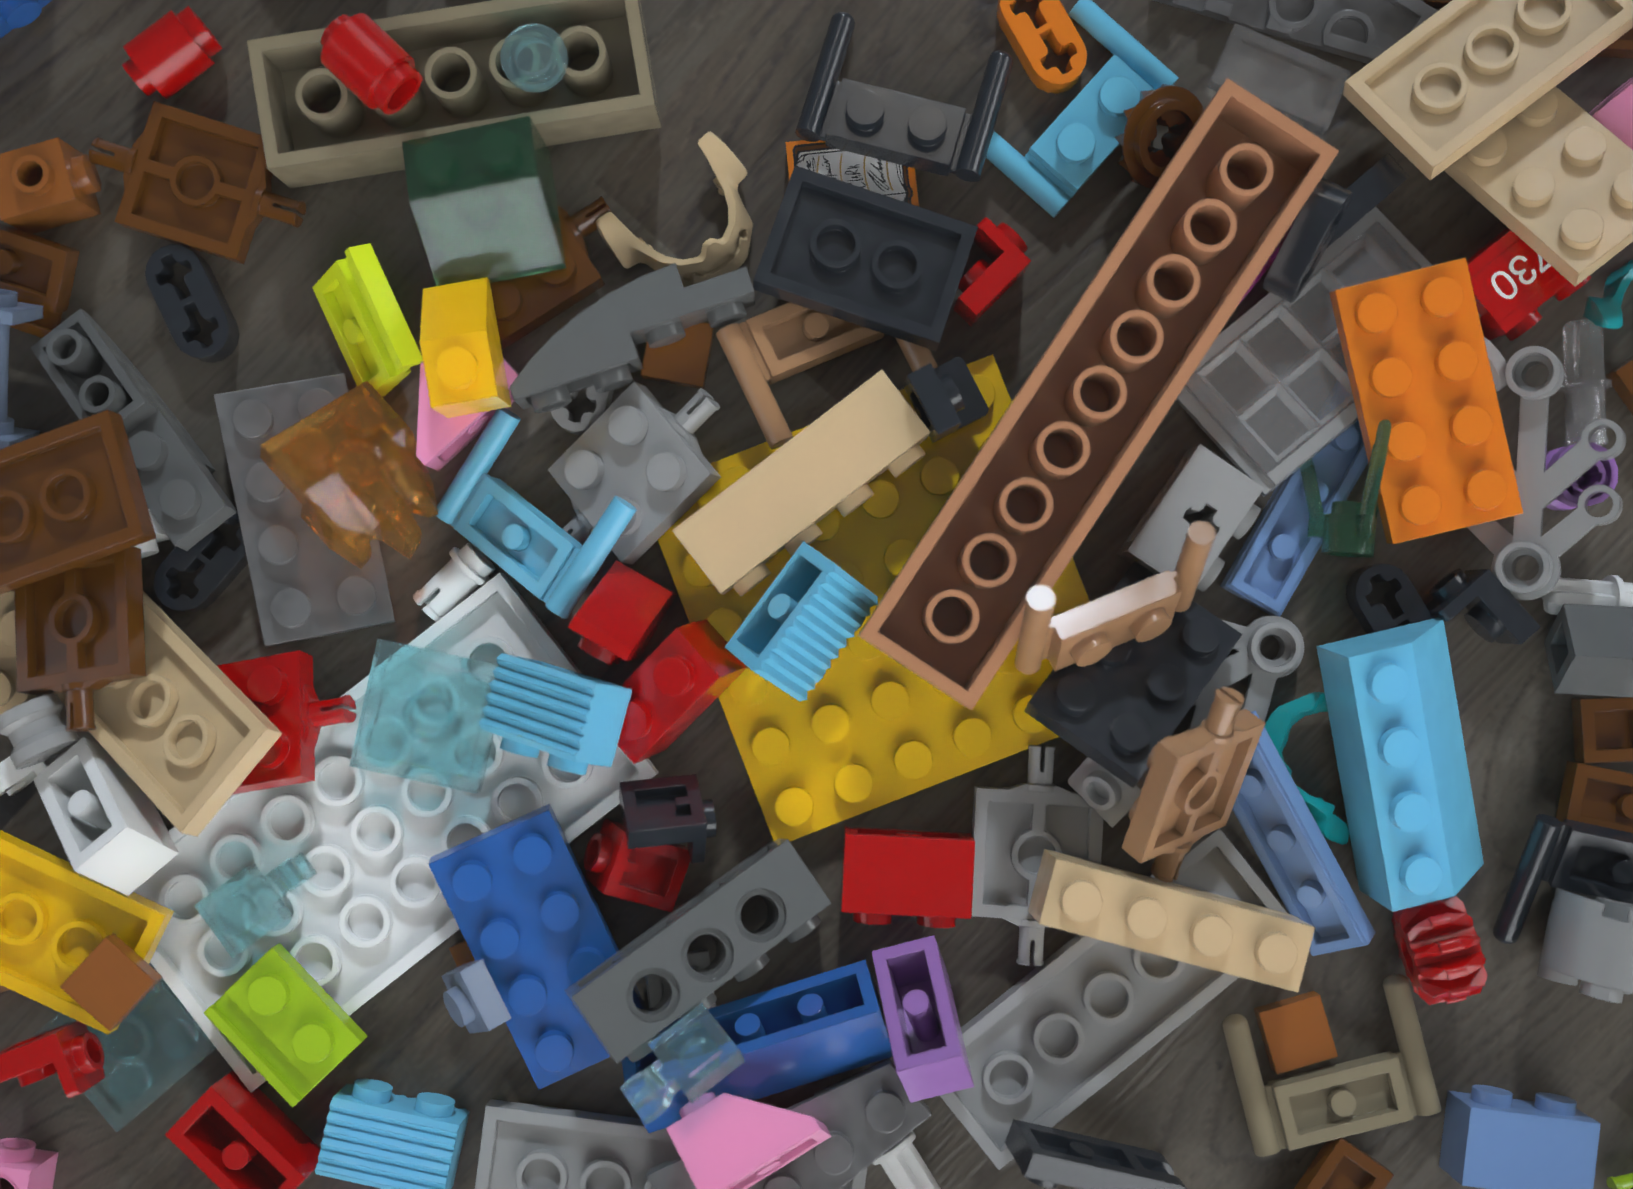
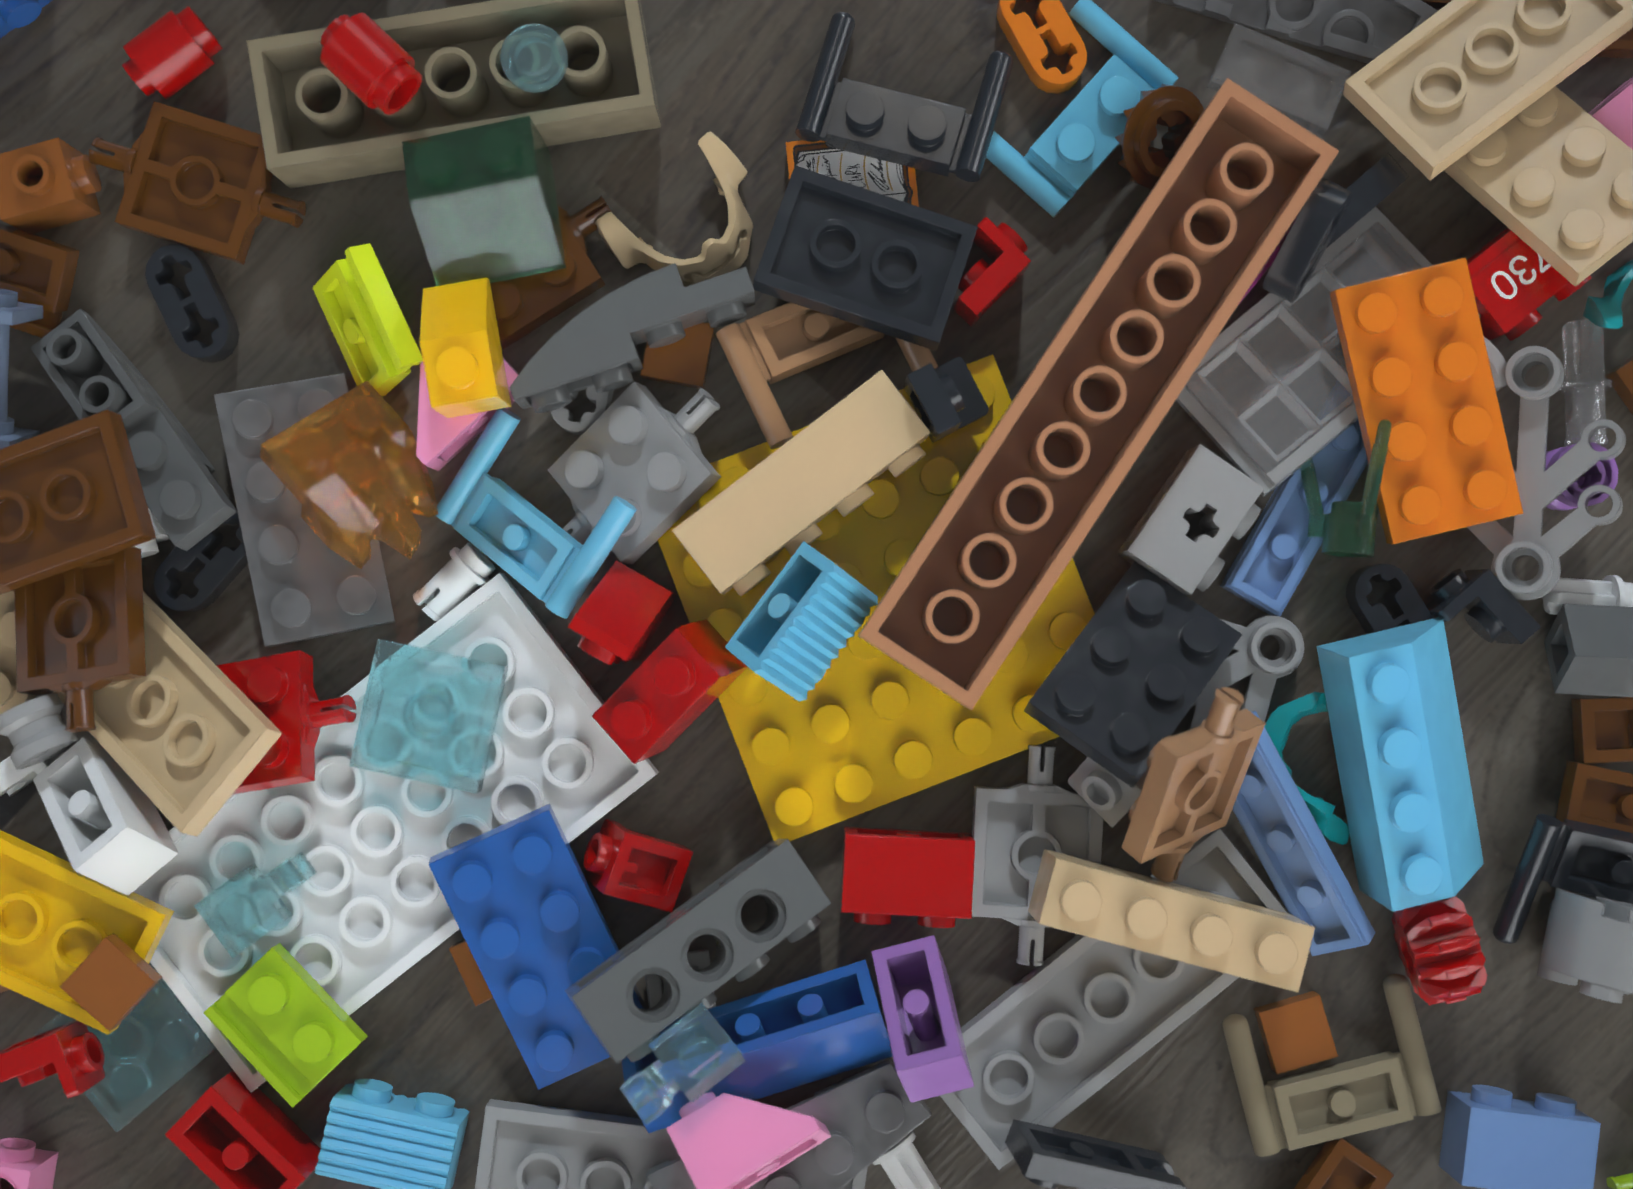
sand blue plate [441,959,511,1034] -> none
medium azure brick [479,653,632,775] -> none
black bracket [619,774,716,864] -> none
medium nougat plate [1015,521,1216,675] -> none

